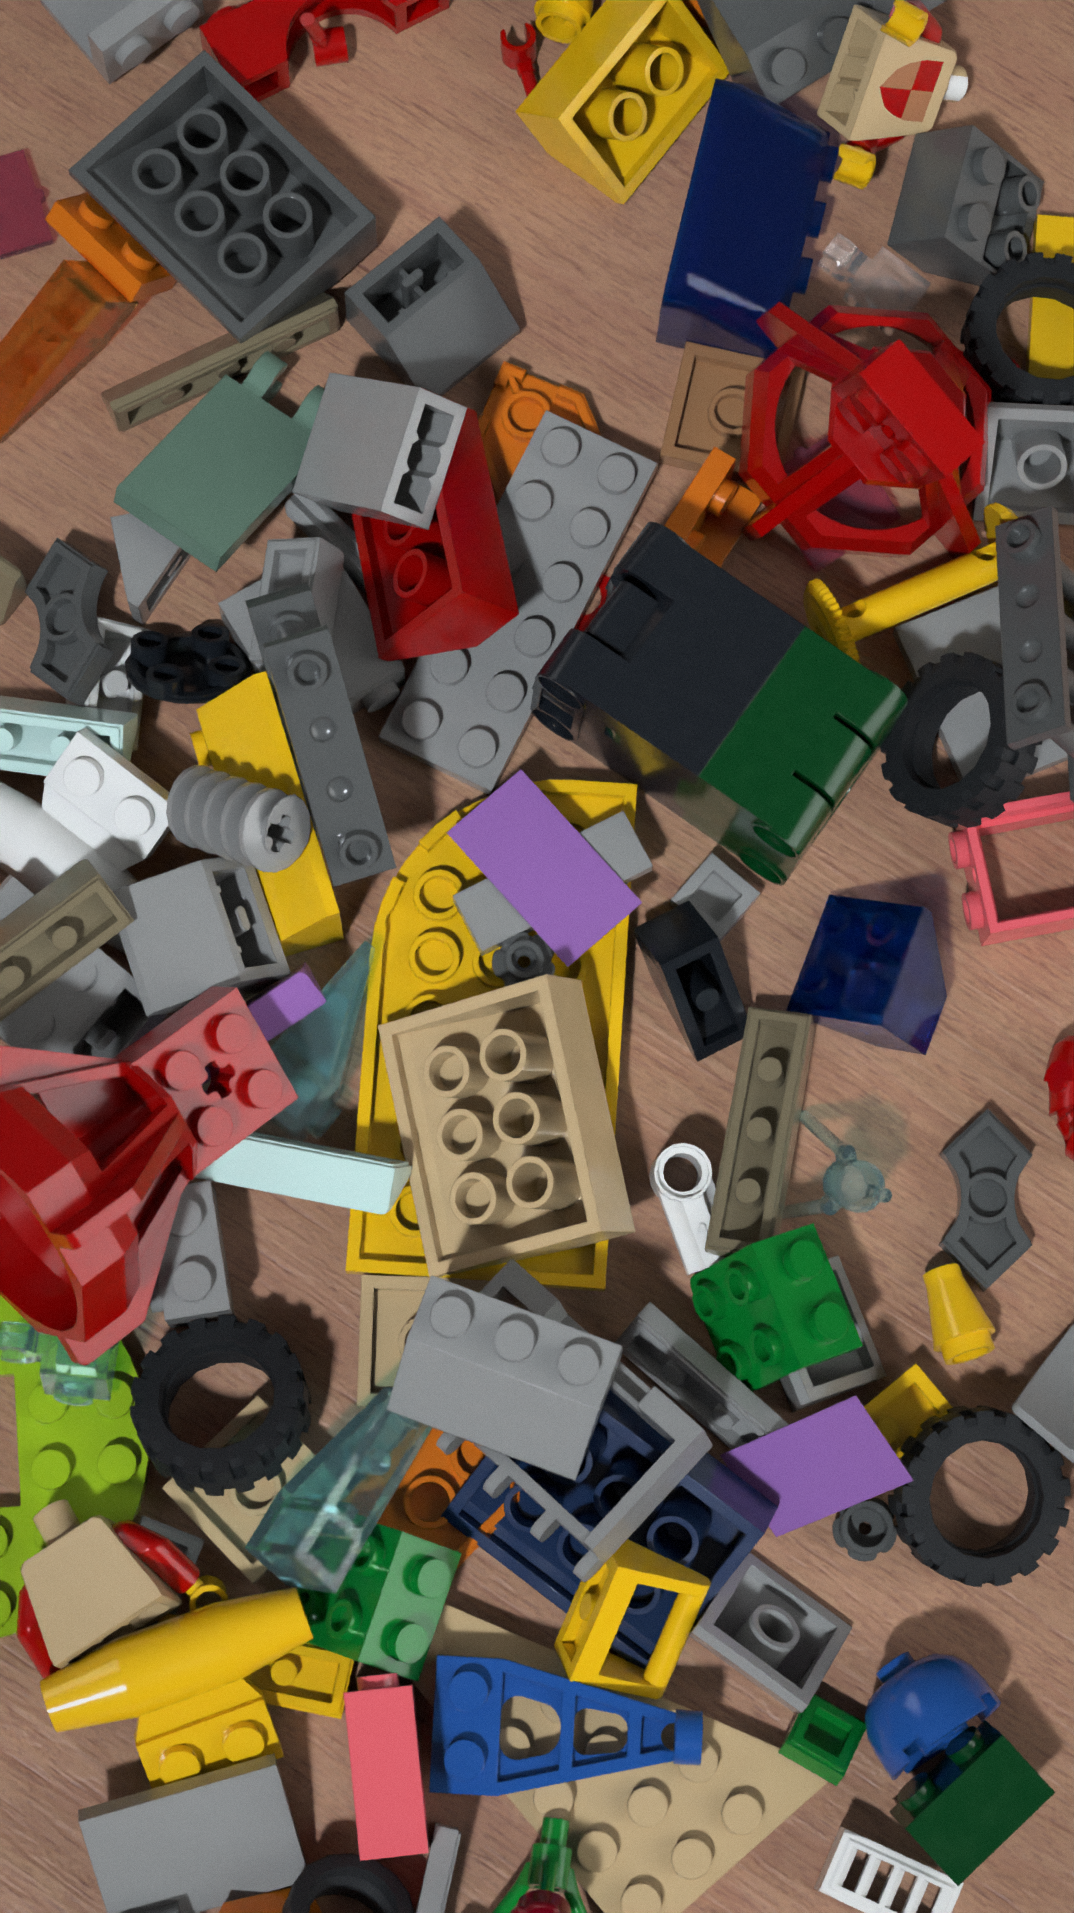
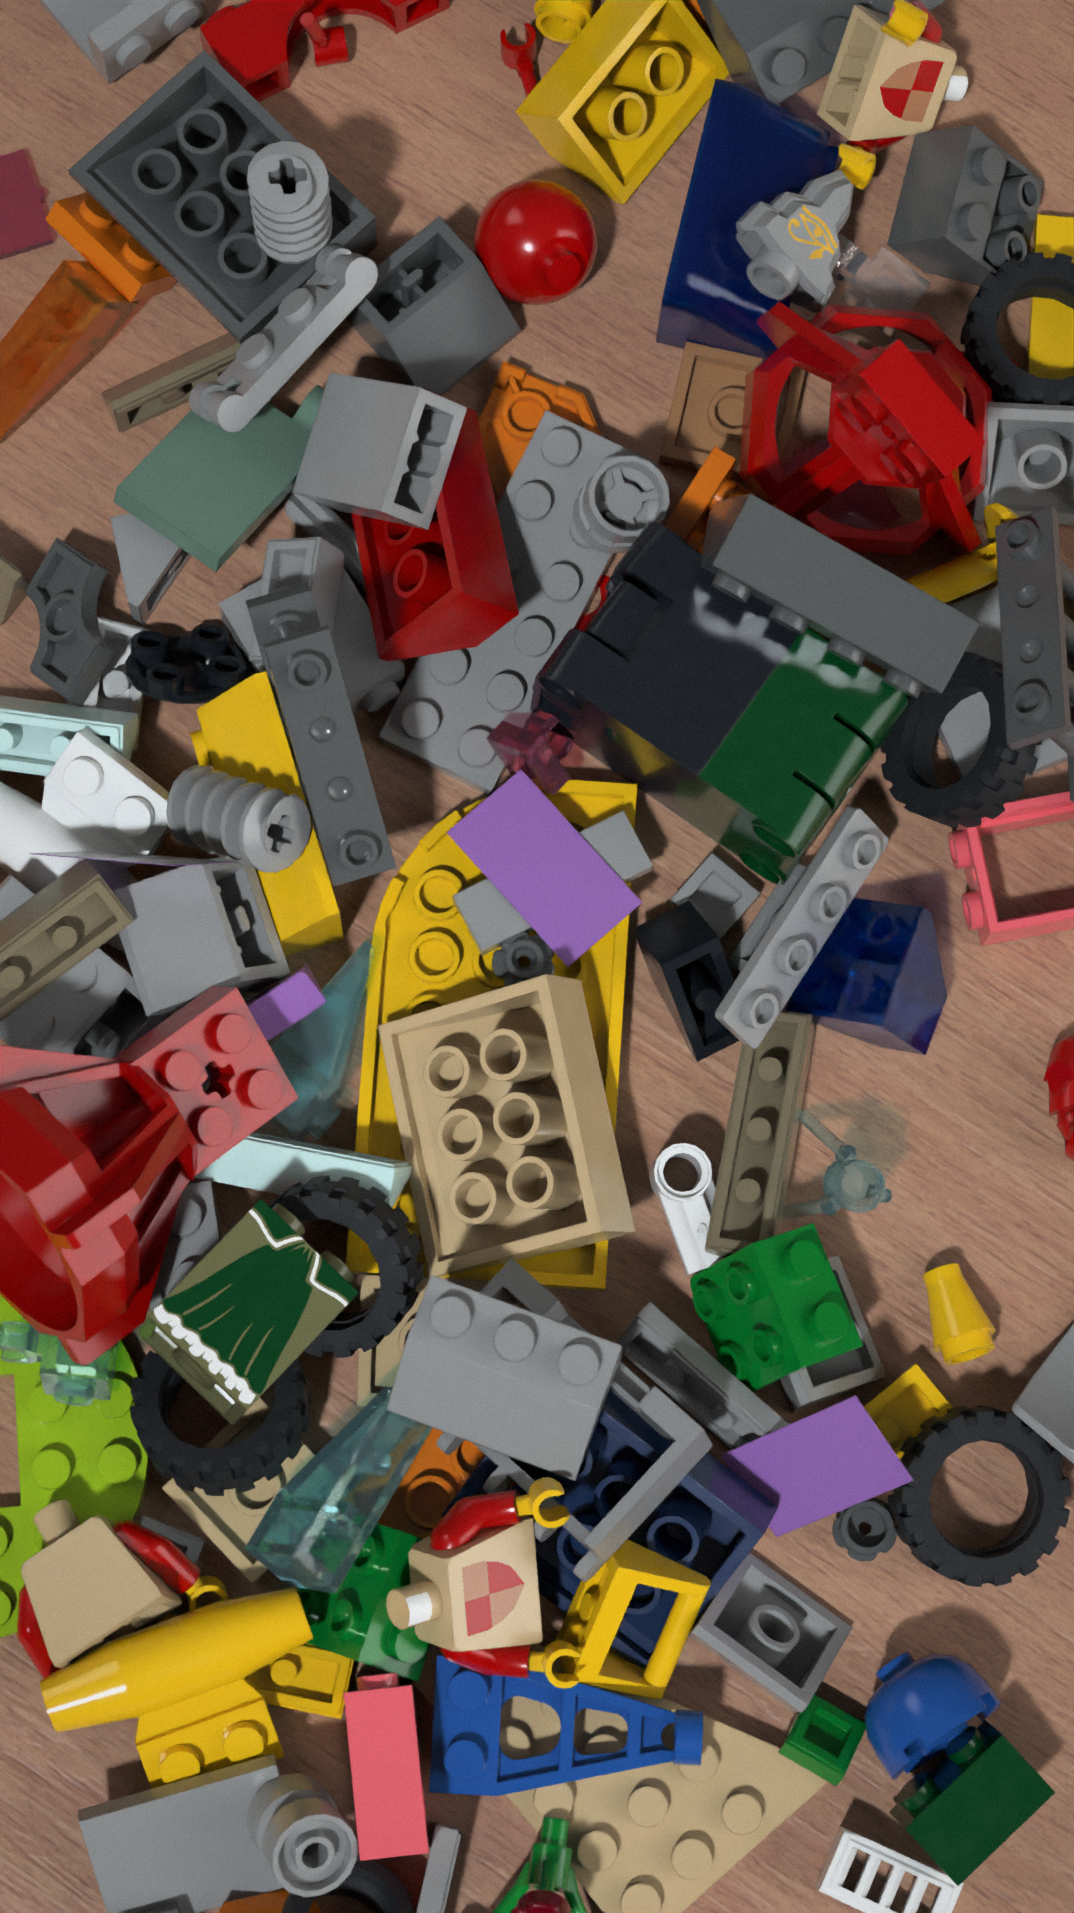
dark grey tile [939,1109,1033,1292] -> none
none -> flat silver sticker [29,851,238,866]
none -> slope [137,1199,359,1425]
none -> light grey plate [189,244,378,432]
none -> light grey piece [247,141,333,264]
none -> light grey wheel [247,1773,358,1897]
none -> black tyre [269,1175,423,1358]
none -> torso [386,1477,581,1689]
none -> red brick [474,179,597,305]
none -> clear pink tile [486,710,573,796]
none -> light grey wheel [573,456,670,553]
none -> dark grey slope [701,493,980,698]
none -> light grey bracket [715,806,889,1049]
none -> light grey rock [735,169,854,313]

